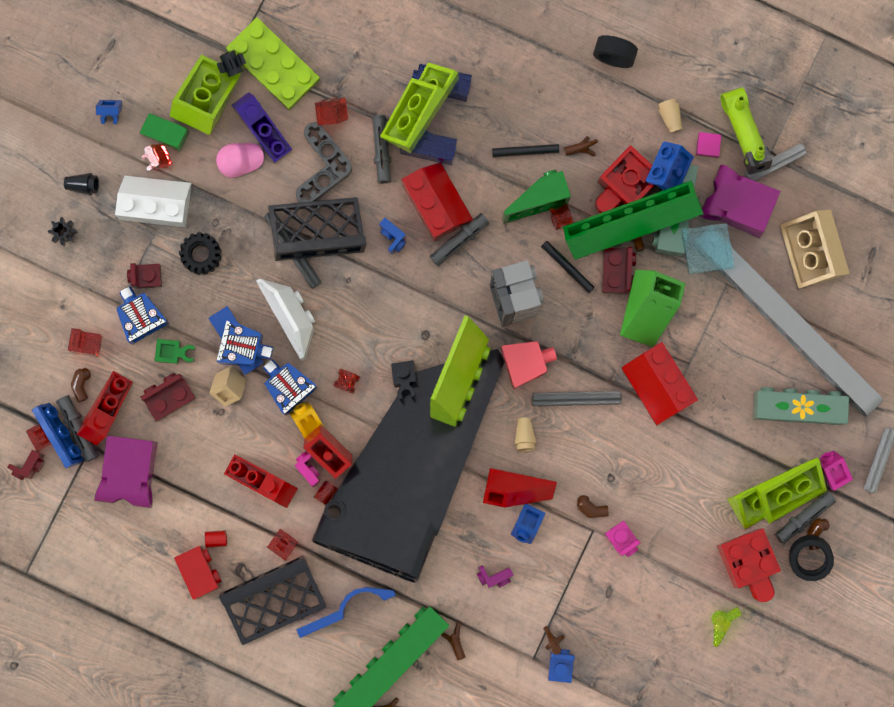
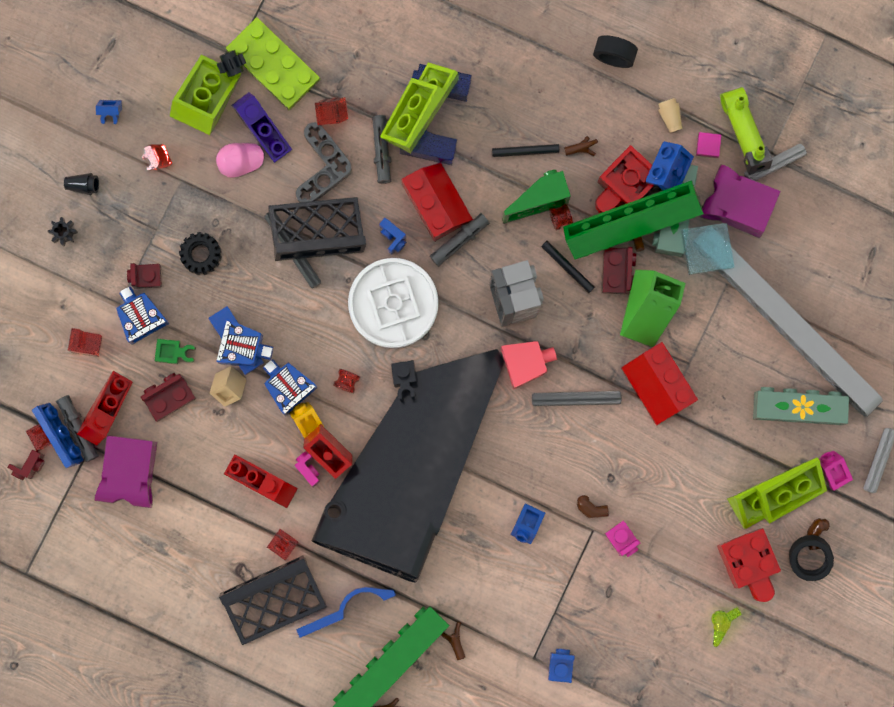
reddish brown arm [71,368,91,403] -> none
white slope [115,176,192,227] -> none
green slope [139,113,189,152] -> none
red brick [174,546,222,600] -> none
red hinge [205,530,227,548] -> none
white wedge [256,279,315,361] -> none
clear red hinge [314,480,338,505] -> none
lime slope [430,315,491,427] -> none
magenta bracket [476,565,514,588] -> none
red slope [483,468,557,508] -> none
tan cone [514,418,537,452] -> none
reddish brown bar [543,626,565,655] -> none
dark grey pin [774,491,836,545] -> none
tan slope [780,210,850,289] -> none
none -> white plate [348,258,438,348]

